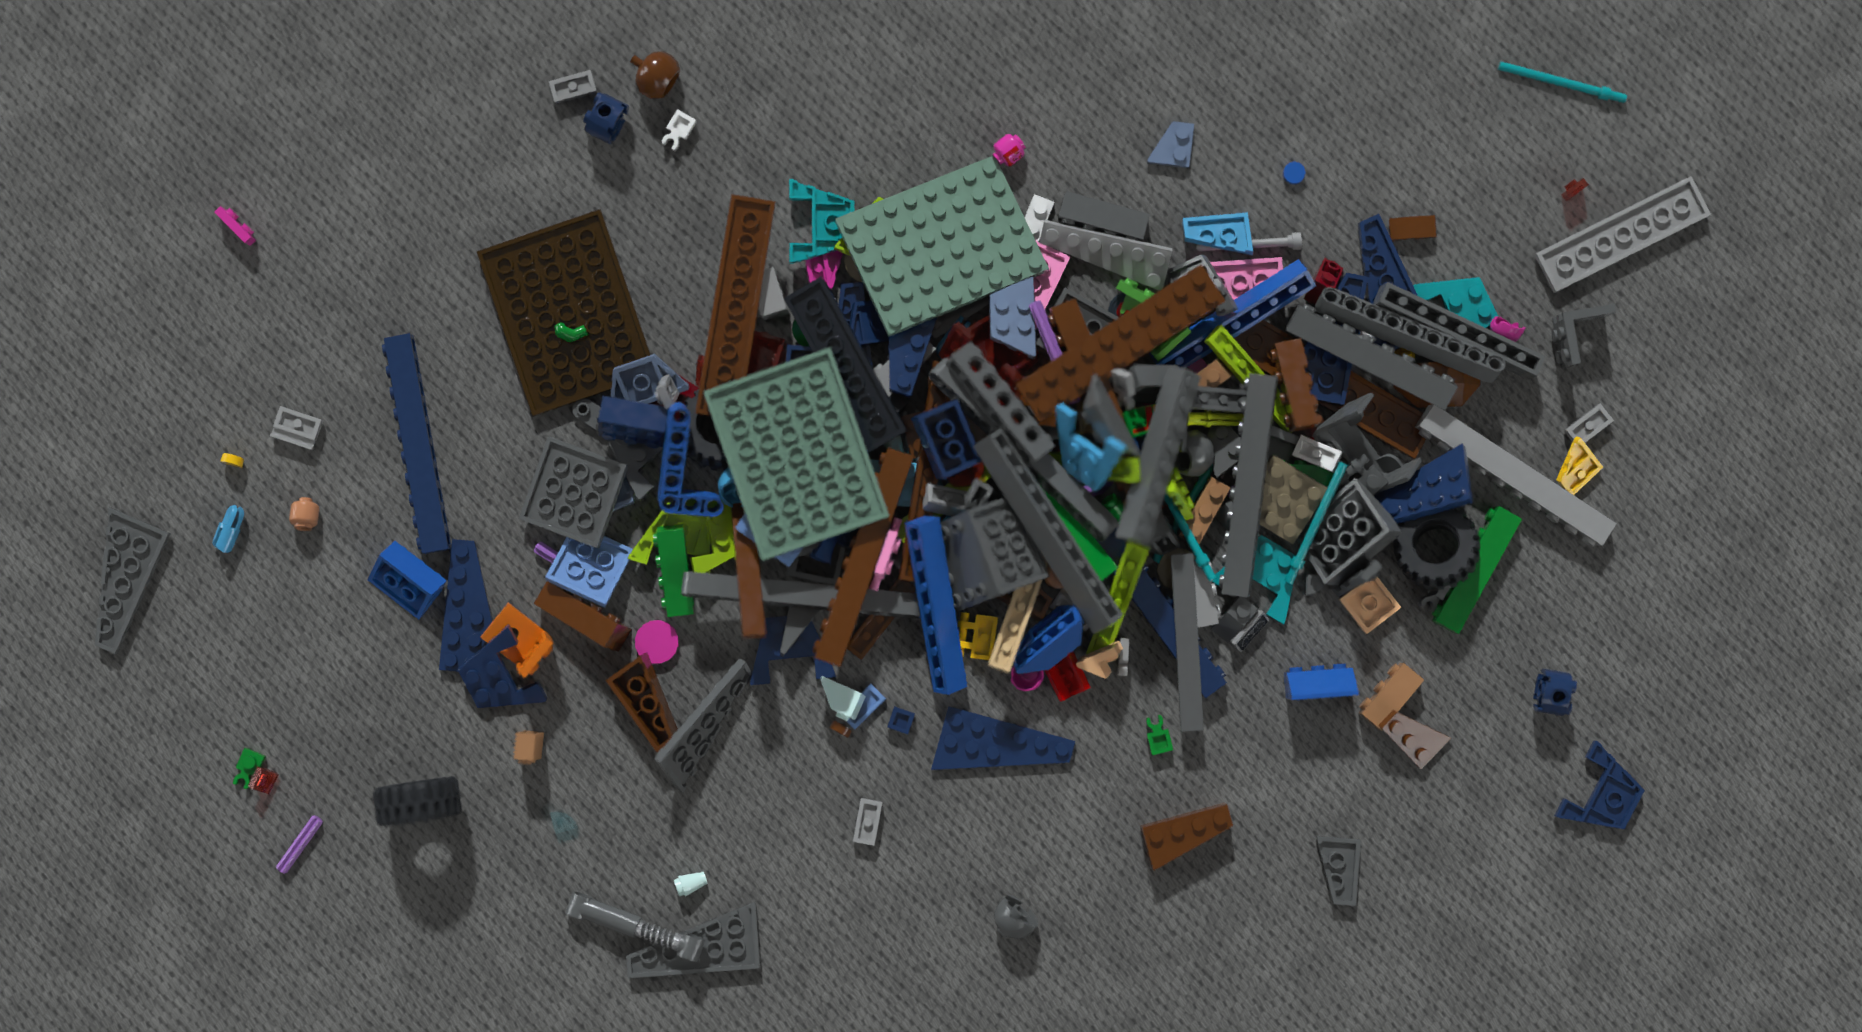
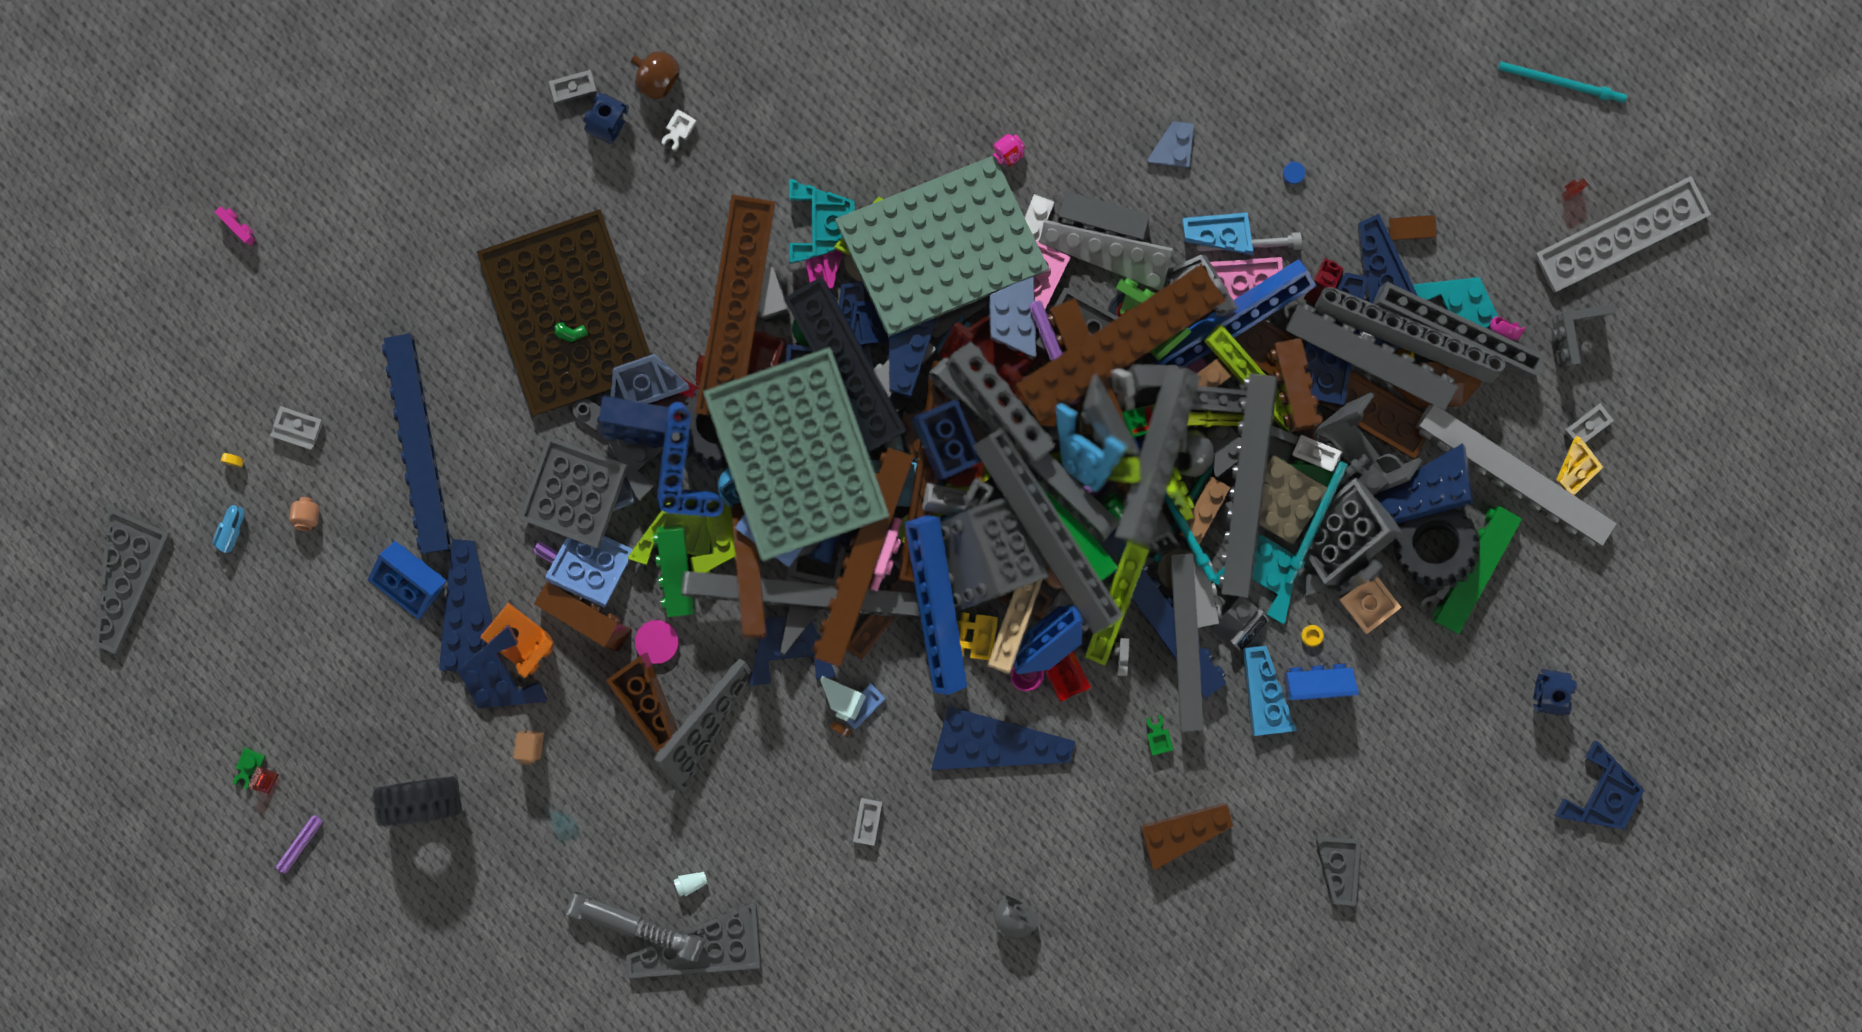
light grey plate [655,374,679,409] -> none
dark blue plate [887,706,915,734] -> none
light nougat slope [1076,641,1123,678] -> none
medium nougat brick [1359,663,1424,731] -> none
wing [1378,710,1451,769] -> none
none -> dark azure wing [1243,646,1297,736]
none -> yellow tile [1301,625,1324,647]

